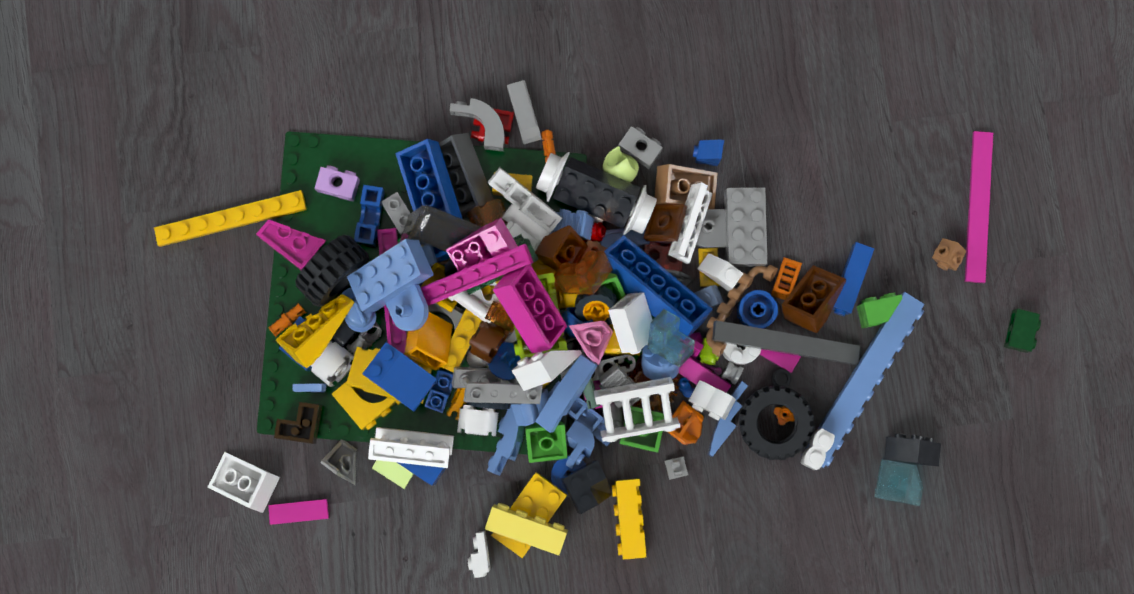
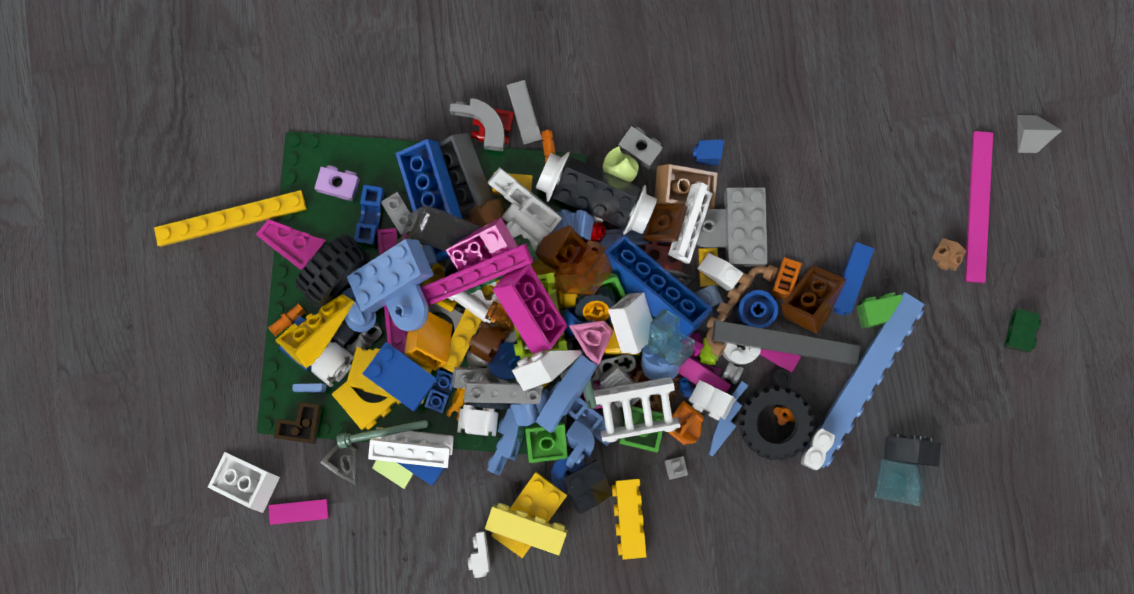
none -> sand green piece [337,420,428,449]
none -> light grey slope [1017,115,1062,153]

